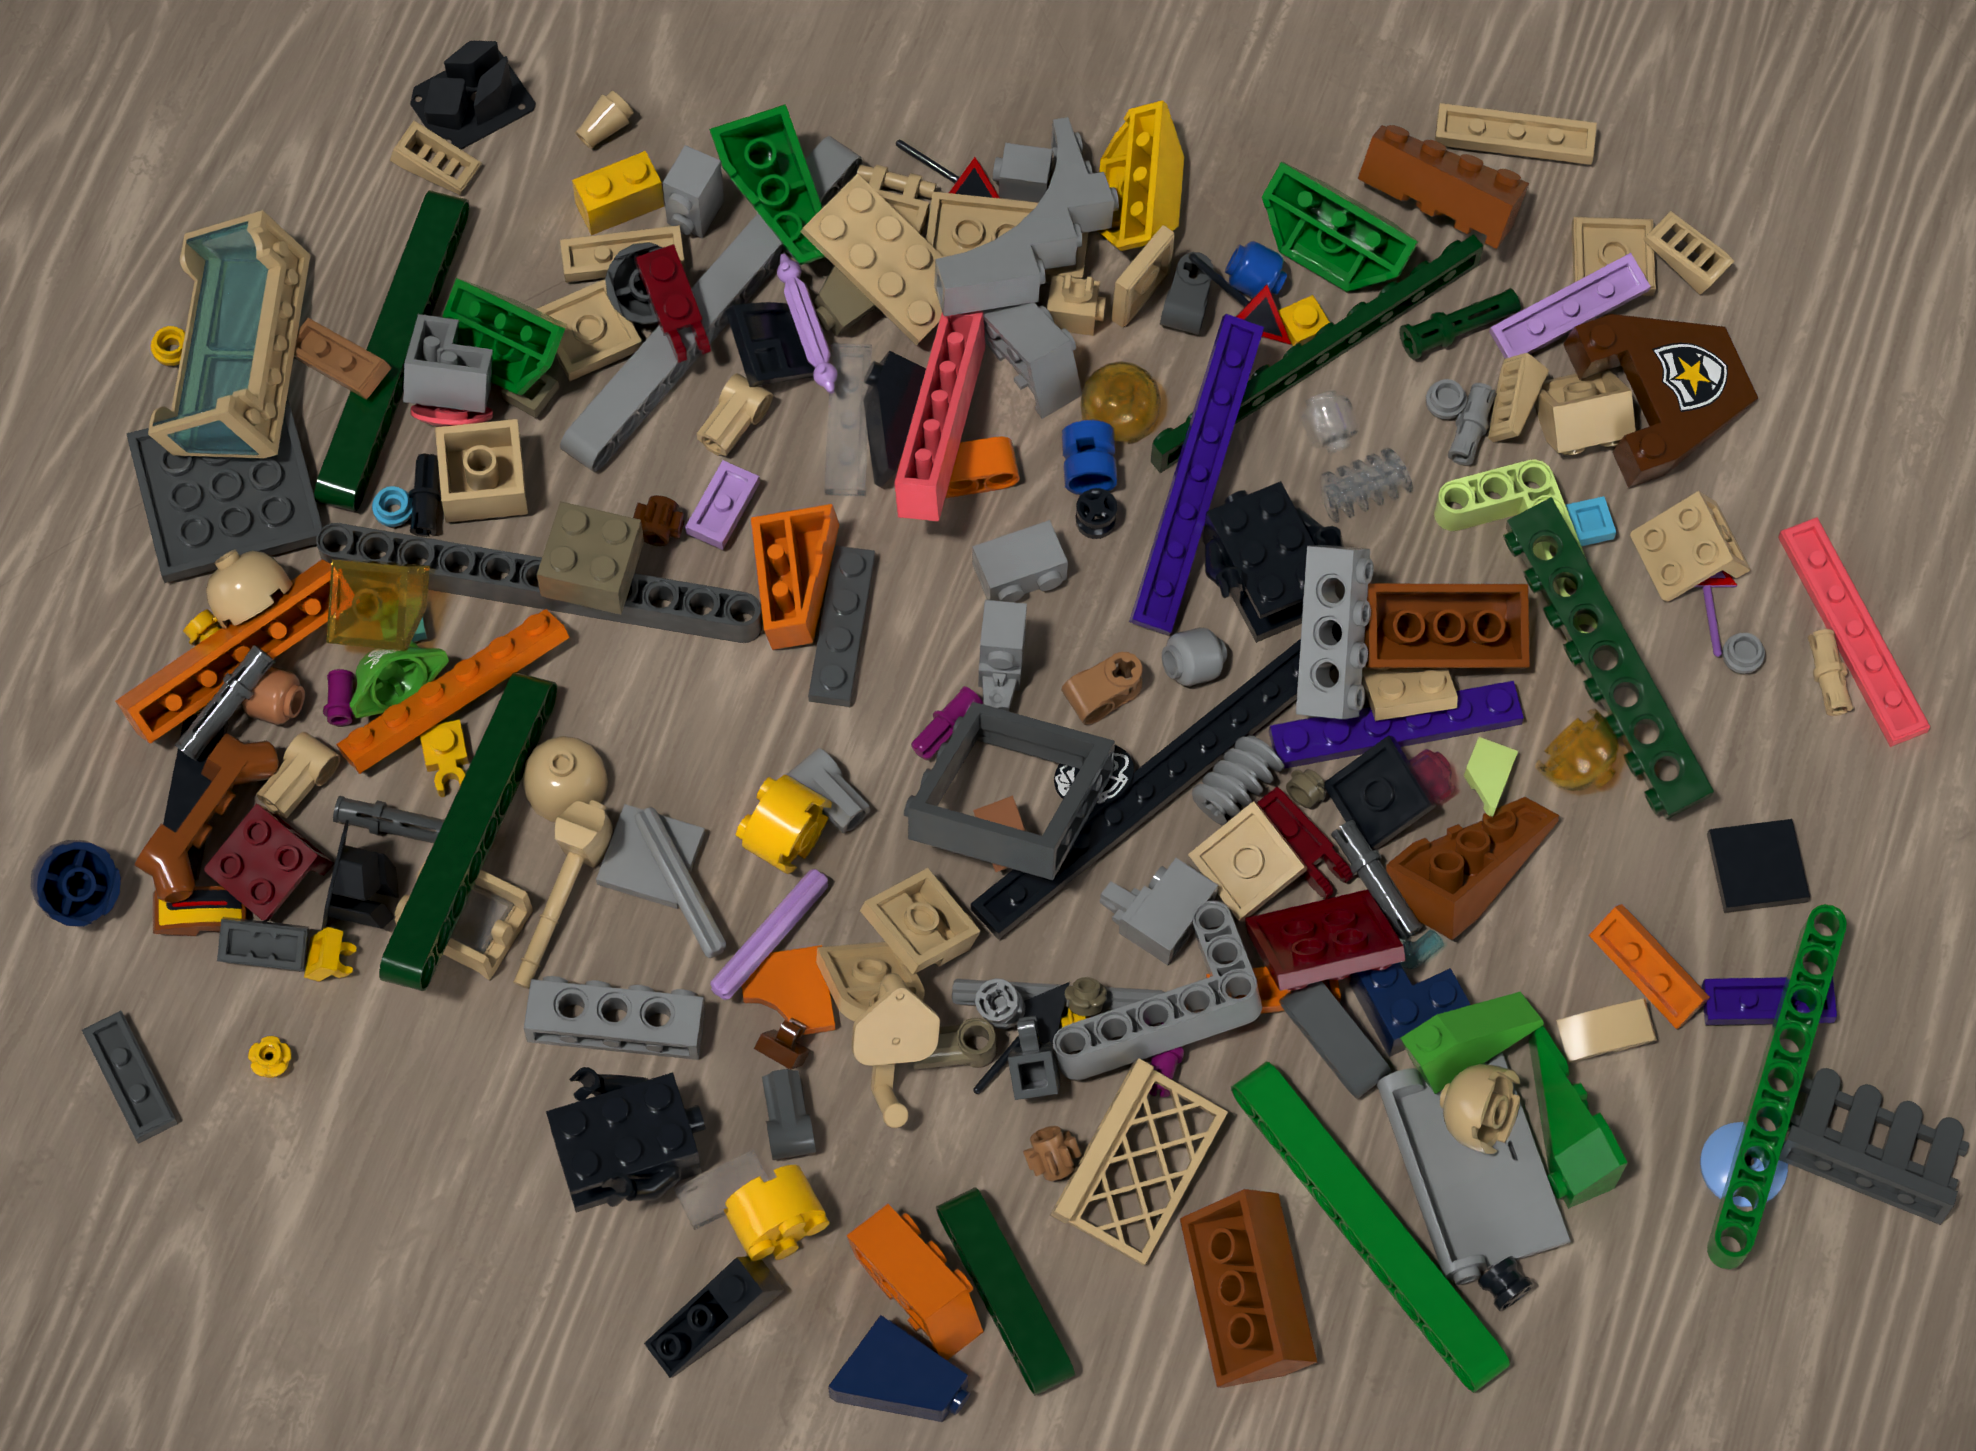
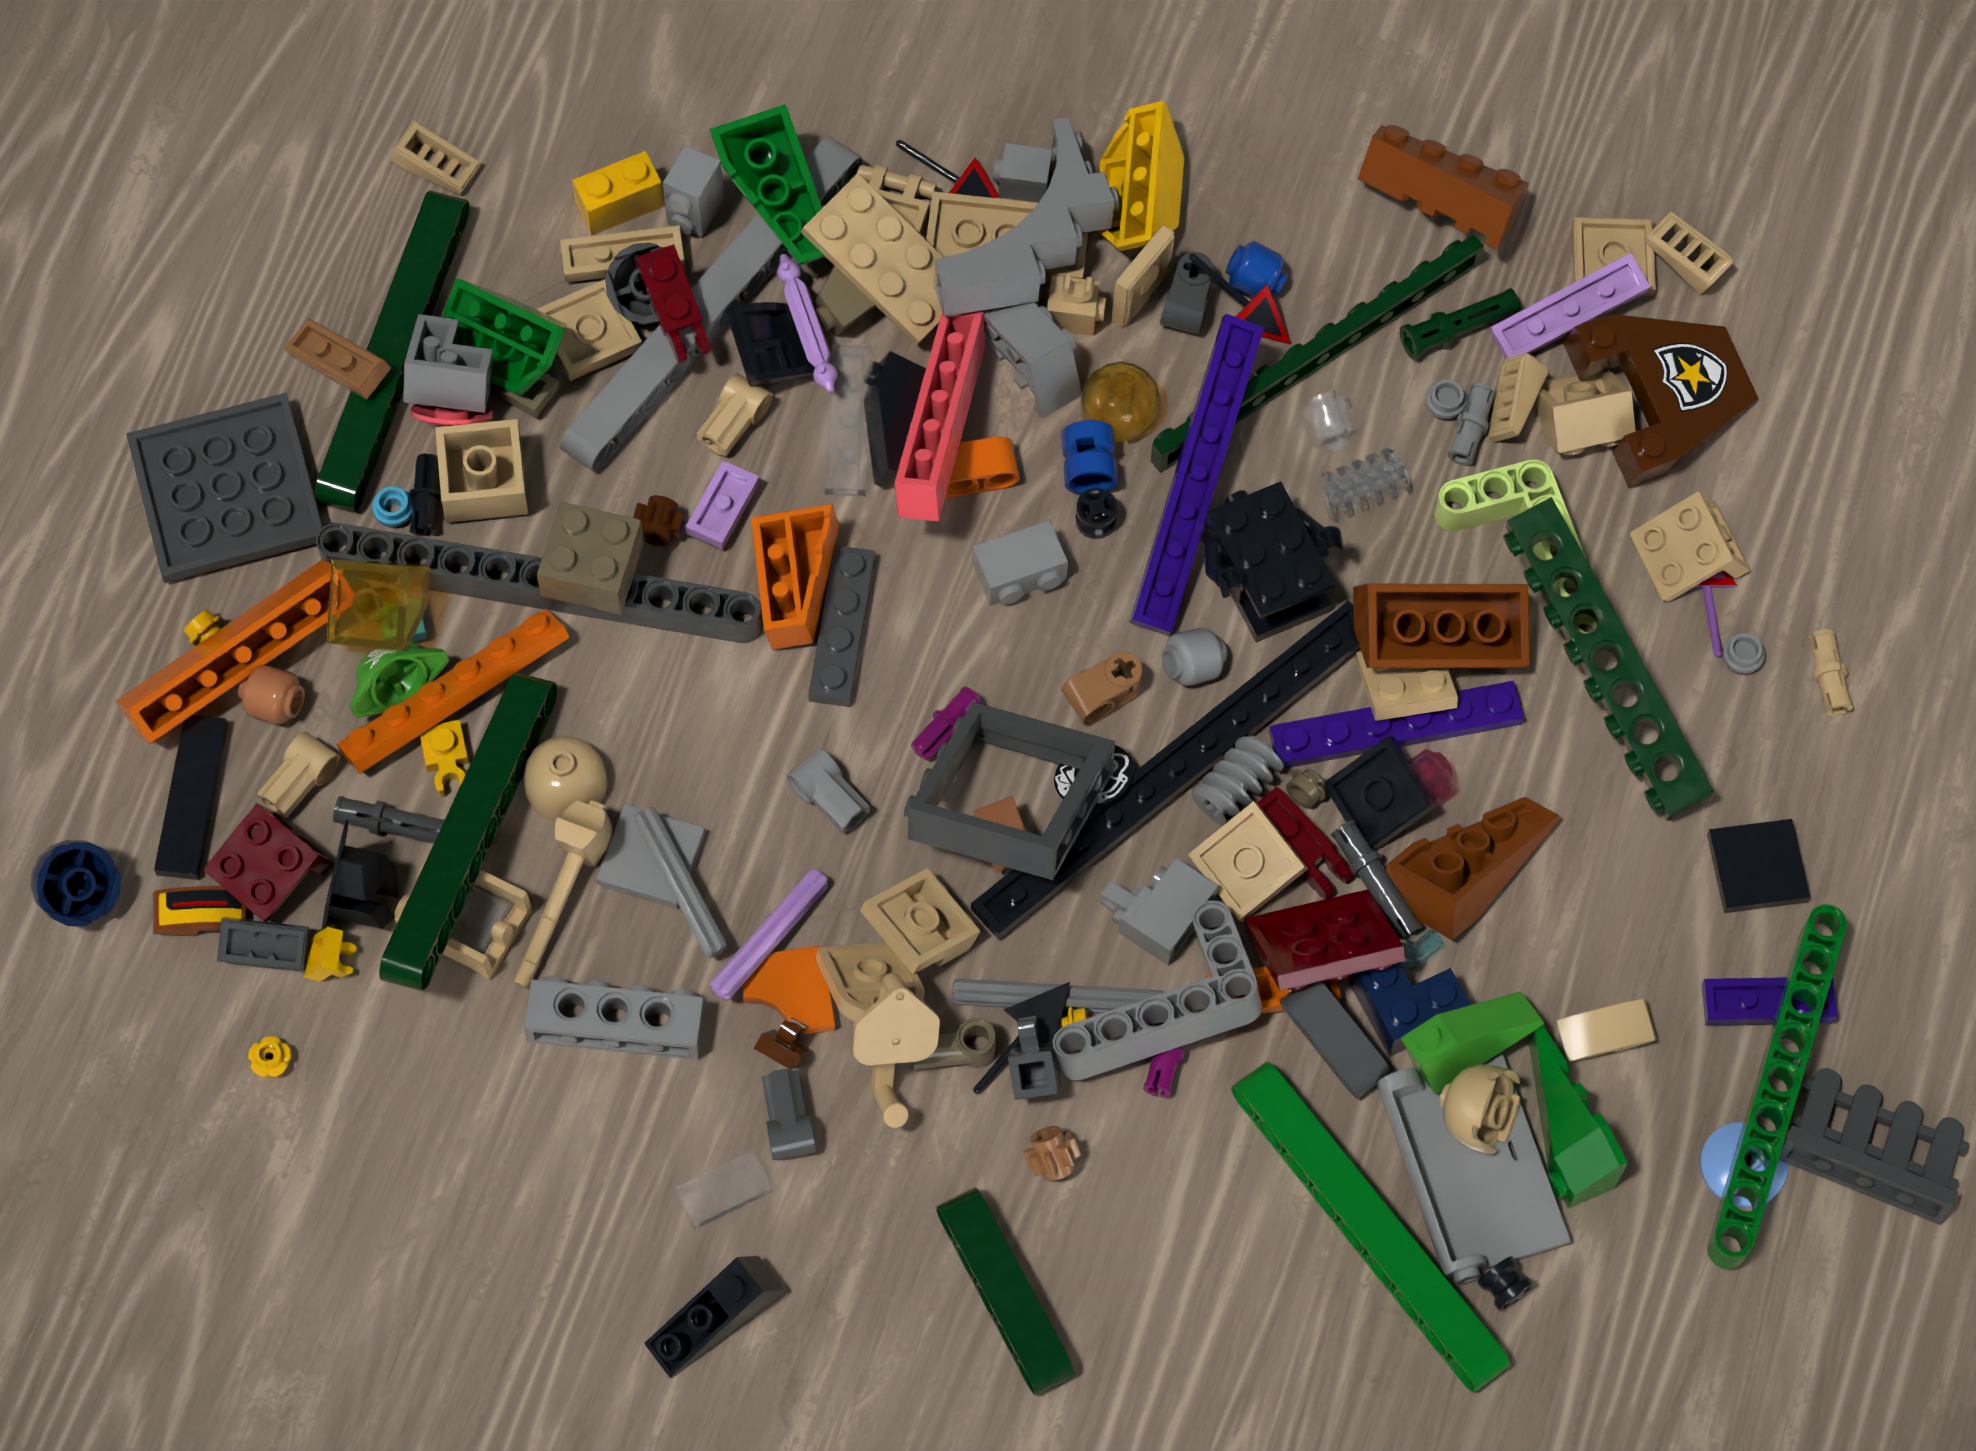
dark grey tile [82,1011,178,1144] -> none
dark orange plate [134,733,278,903] -> none
windscreen [148,210,310,458] -> none
yellow plate [151,326,185,366] -> none
dark grey pin [175,645,275,761] -> none
tan cylinder [206,549,293,628] -> none
magenta pin [323,669,355,726] -> none
black piece [410,40,536,150] -> none
black torso [546,1067,706,1213] -> none
tan cone [575,91,634,149] -> none
yellow brick [723,1165,830,1261] -> none
yellow brick [736,775,832,874] -> none
dark blue slope [828,1315,970,1422] -> none
orange wedge [846,1204,984,1360] -> none
light grey wheel [975,978,1025,1029] -> none
light grey hinge [978,600,1027,712] -> none
tan fence [1050,1058,1228,1266] -> none
dark tan plate [1065,977,1107,1016] -> none
dark orange slope [1180,1189,1317,1388] -> none
green wedge [1262,162,1419,292] -> none
yellow plate [1278,295,1330,346] -> none
light grey brick [1296,545,1374,719] -> none
tan plate [1435,103,1597,165] -> none
yellowish green tile [1464,737,1518,817] -> none
clear yellow cylinder [1535,709,1619,791] -> none
medium azure plate [1565,496,1616,546] -> none
orange plate [1588,904,1710,1029] -> none
coral tile [1778,517,1930,747] -> none

